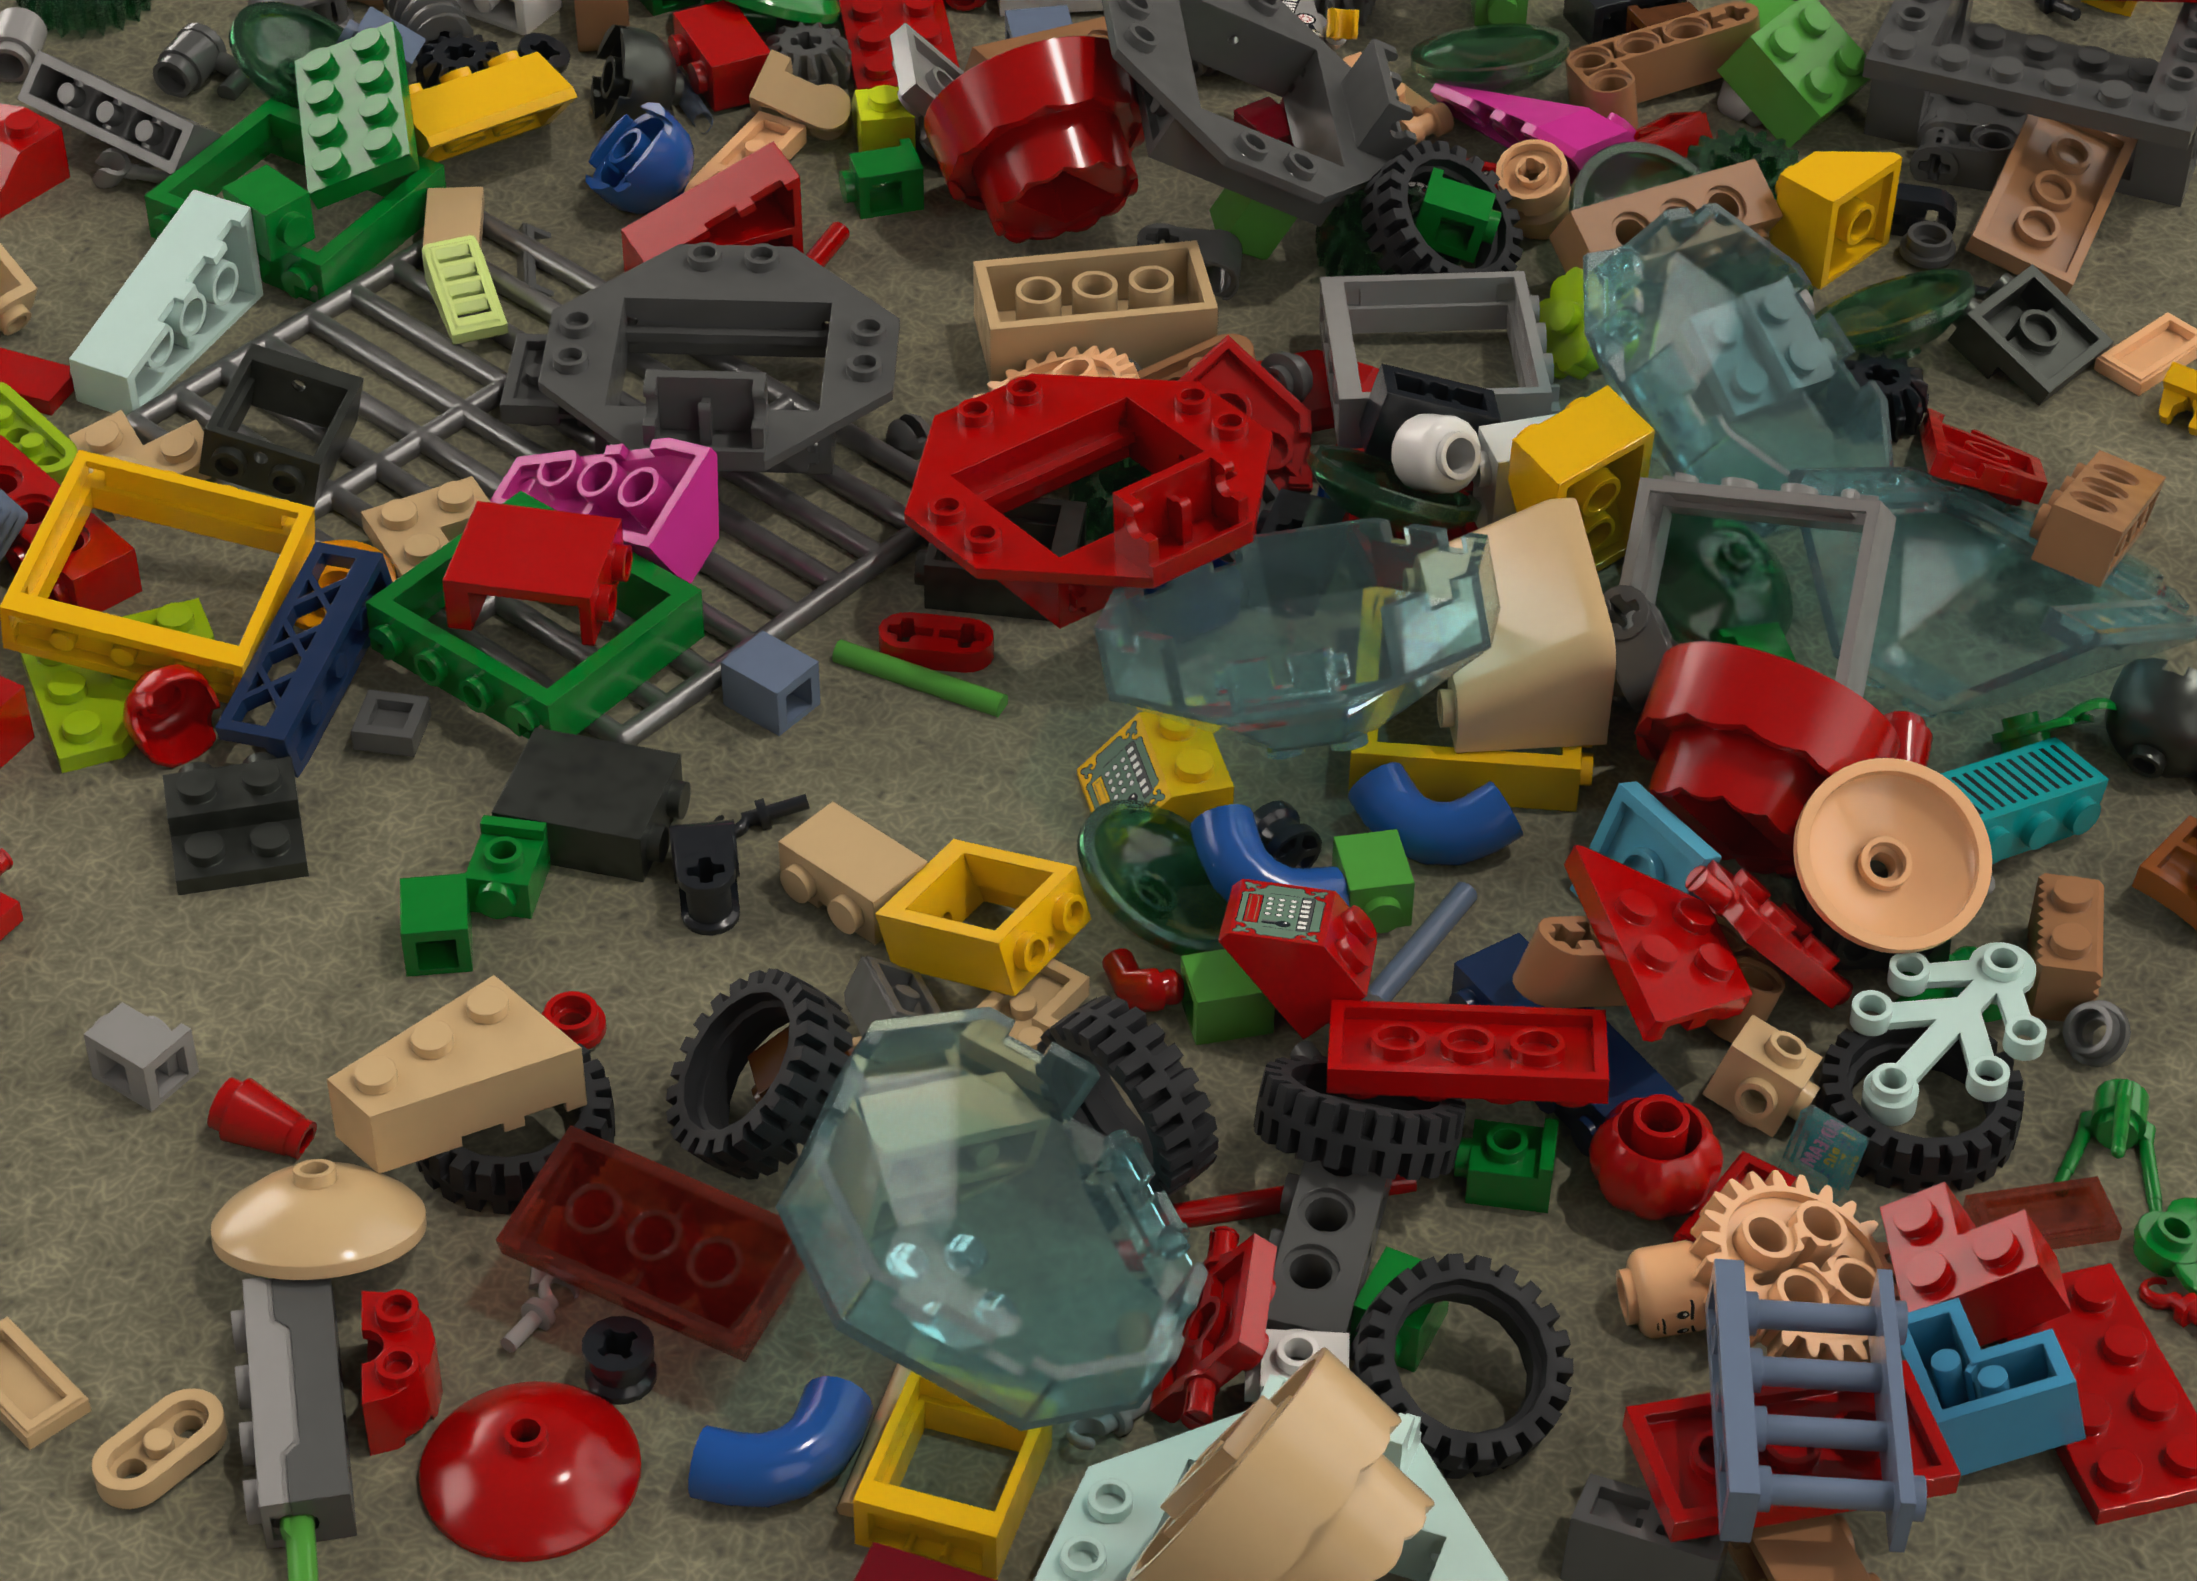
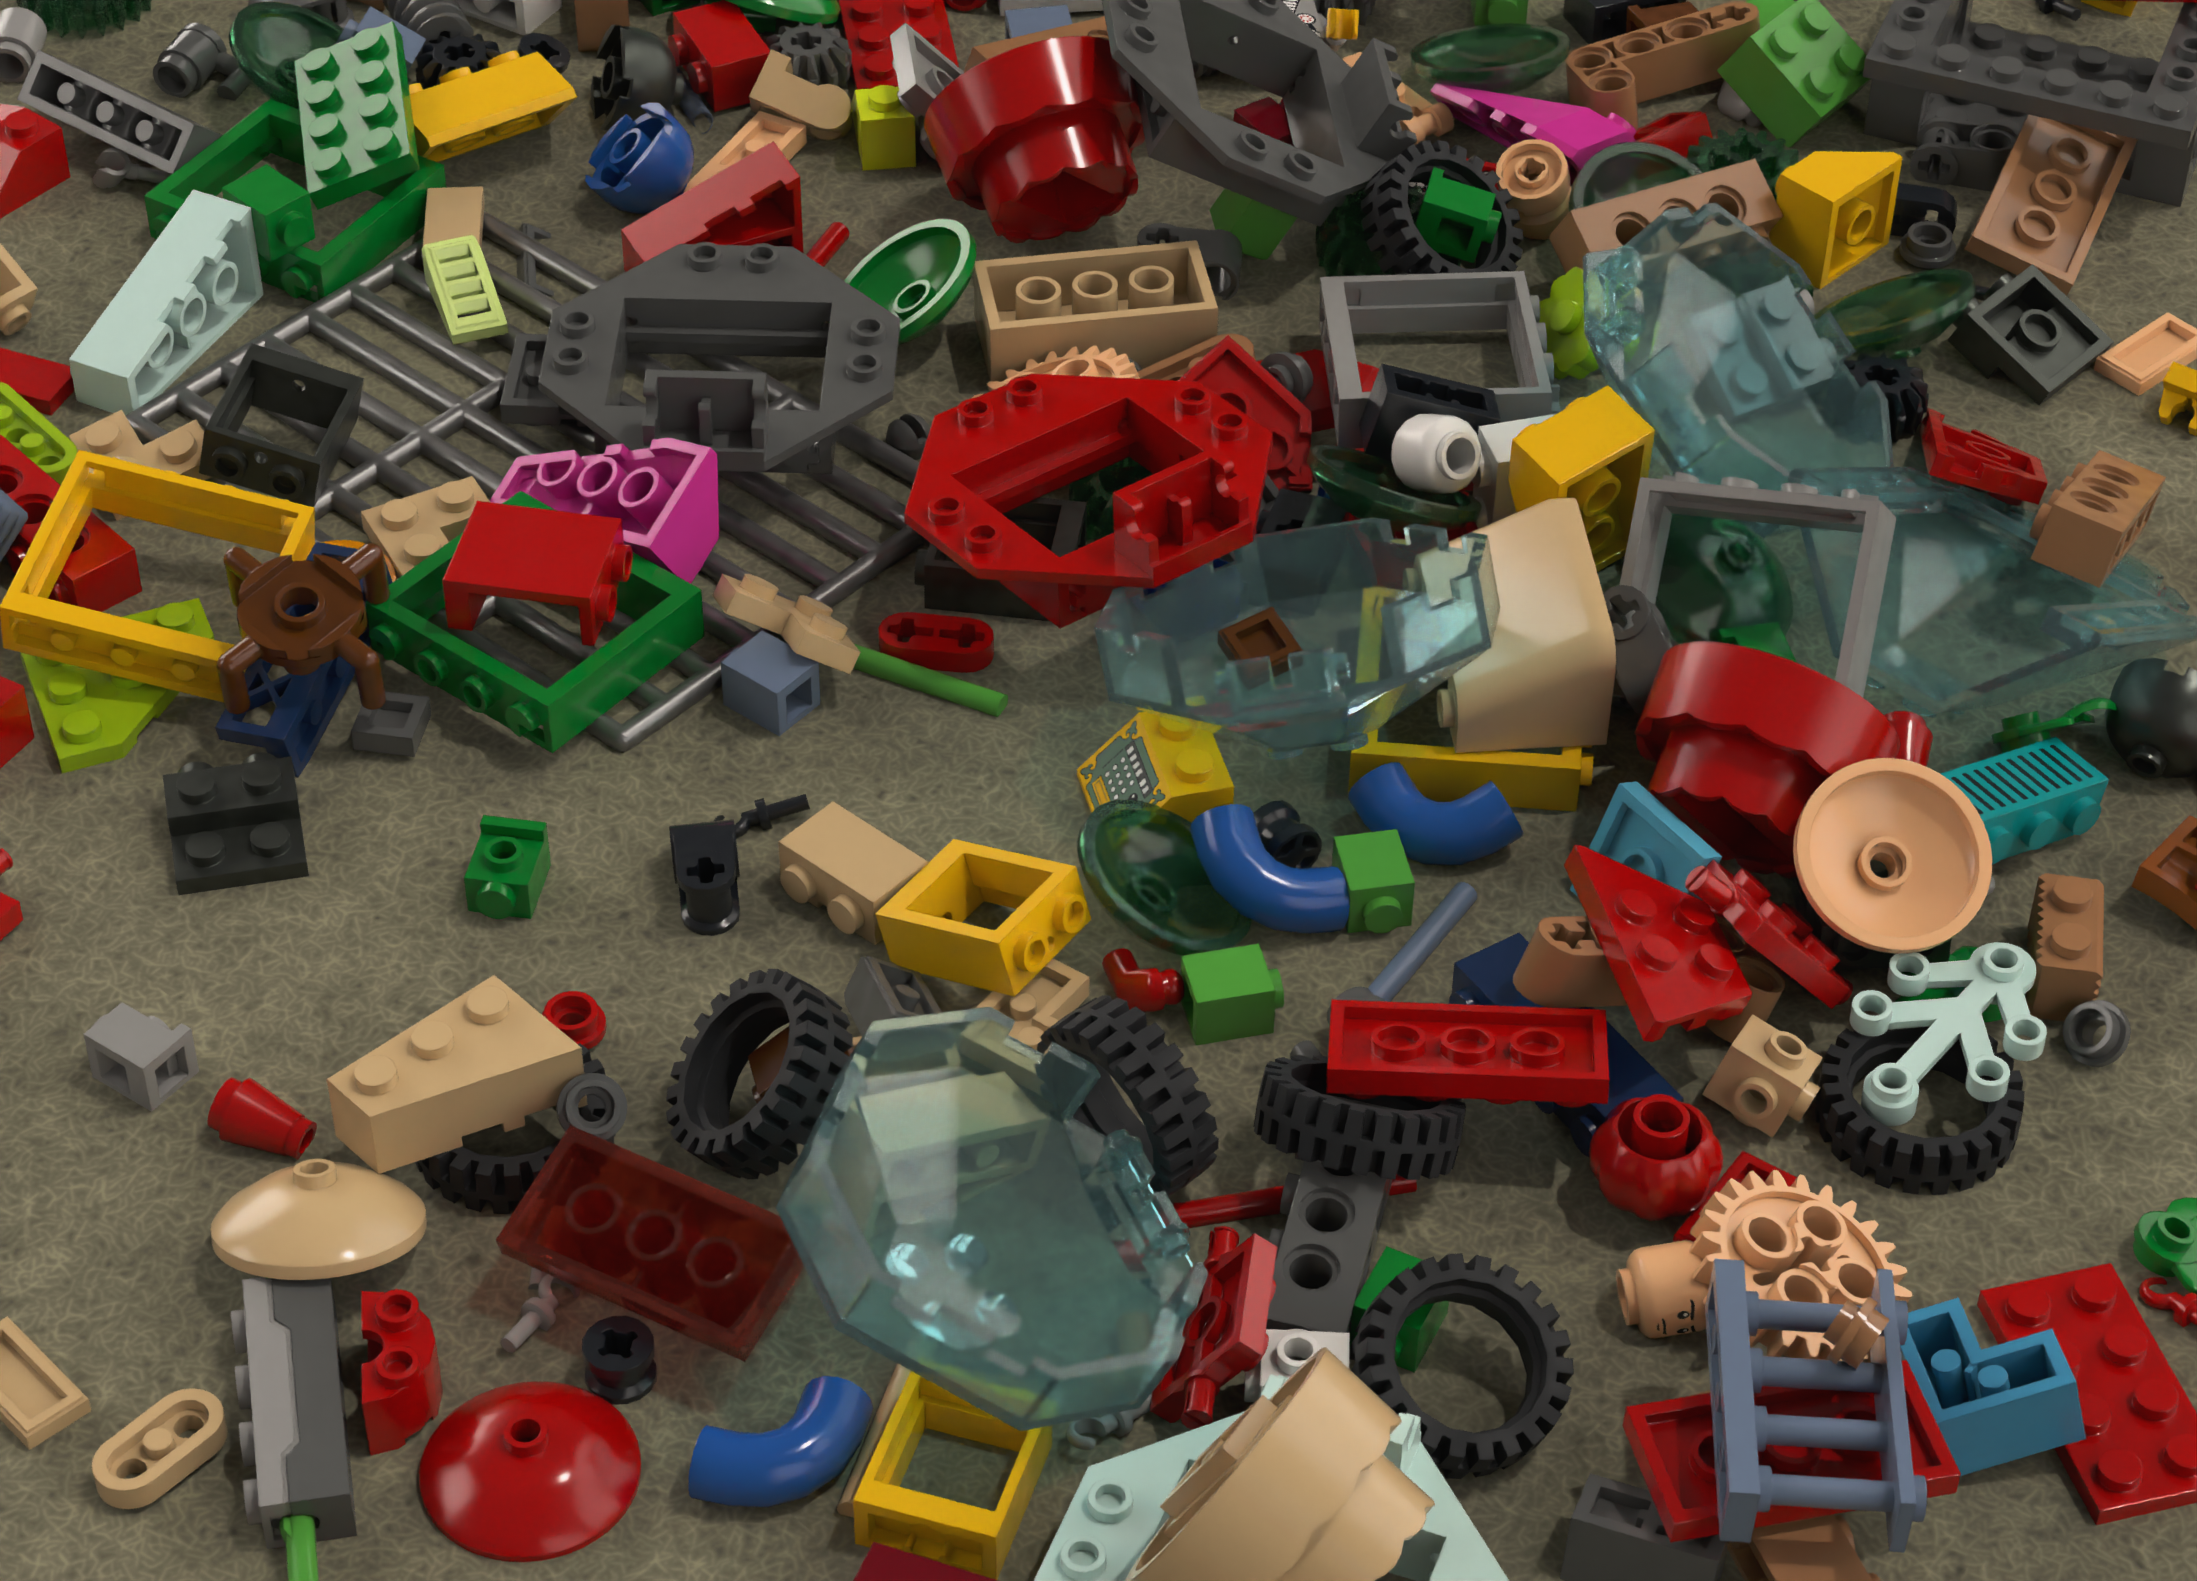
red hair [123,664,221,768] -> none
green brick [400,873,473,977] -> none
pearl dark grey brick [492,727,691,882] -> none
green brick [839,138,924,219] -> none
red slope [1218,879,1377,1040] -> none
green brick [1454,1118,1559,1213] -> none
clear light blue tile [1778,1104,1870,1202] -> none
red brick [1880,1182,2071,1347] -> none
clear red tile [1963,1176,2122,1250] -> none
green plant [2051,1078,2163,1212] -> none
none -> reddish brown plate [216,543,390,714]
none -> dark grey plate [556,1073,627,1143]
none -> tan plate [712,574,861,674]
none -> green dish [829,219,977,345]
none -> reddish brown tile [1217,606,1304,689]
none -> medium nougat plate [1823,1296,1890,1369]

